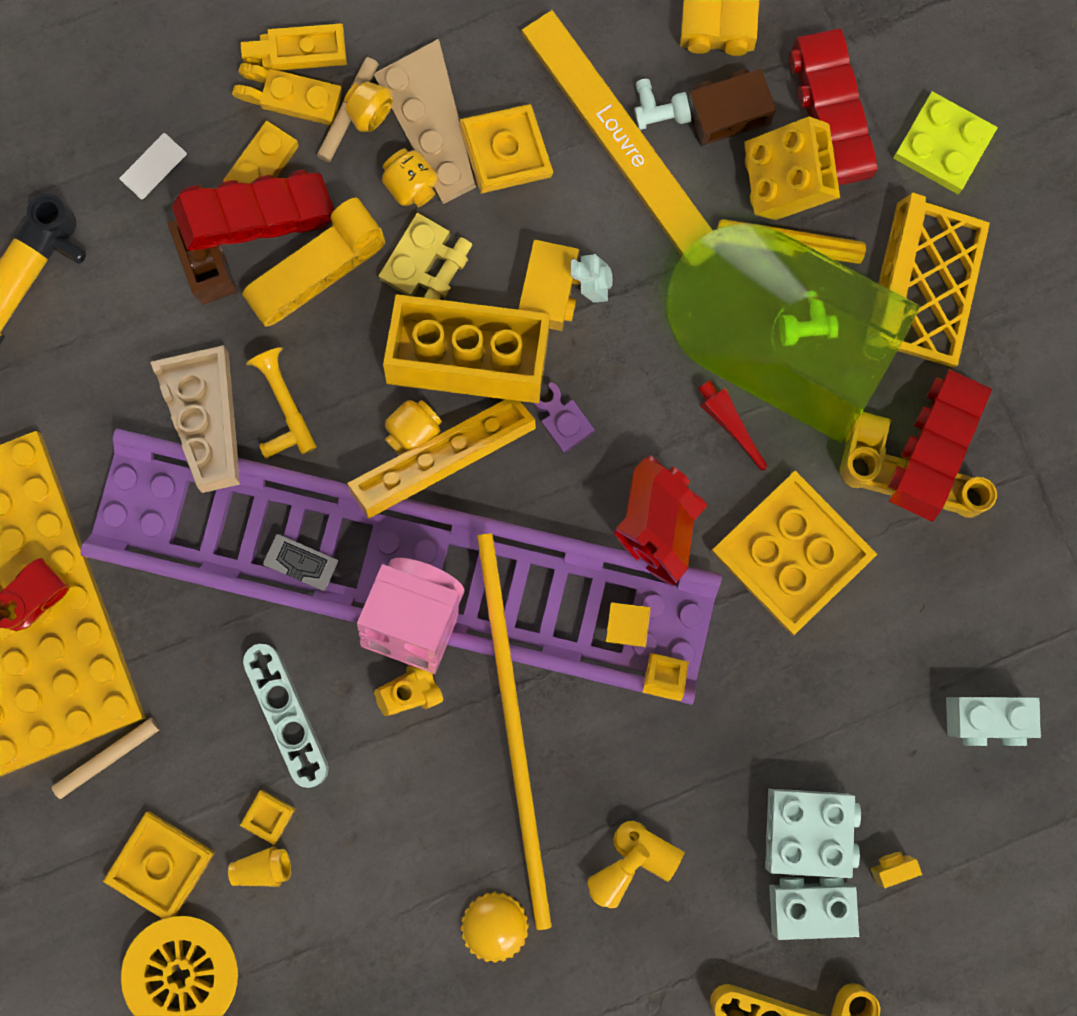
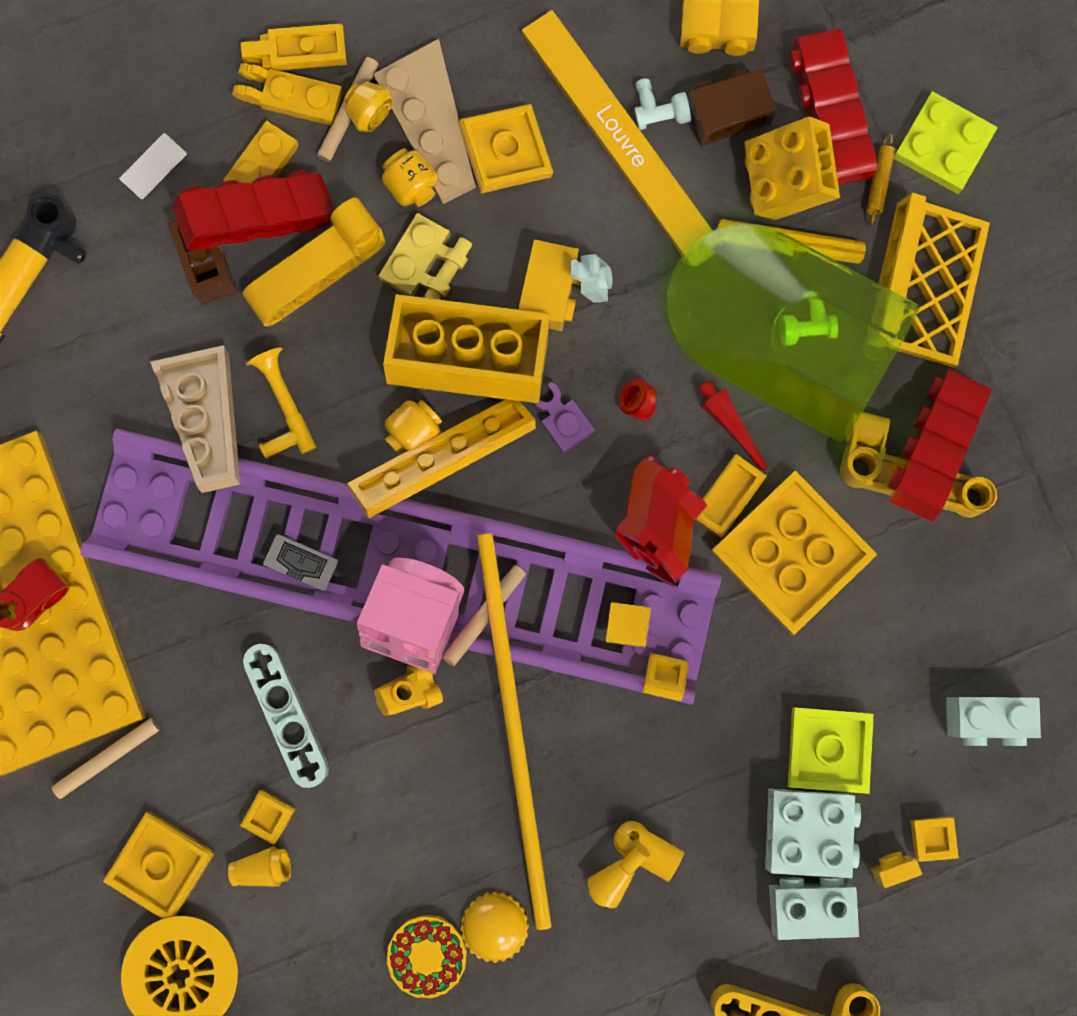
none -> tile [387,915,467,999]
none -> tan bar [442,565,526,666]
none -> red tile [619,379,657,421]
none -> yellow tile [696,454,767,539]
none -> neon yellow plate [787,707,874,794]
none -> yellow piece [866,134,895,226]
none -> yellow plate [910,816,959,862]

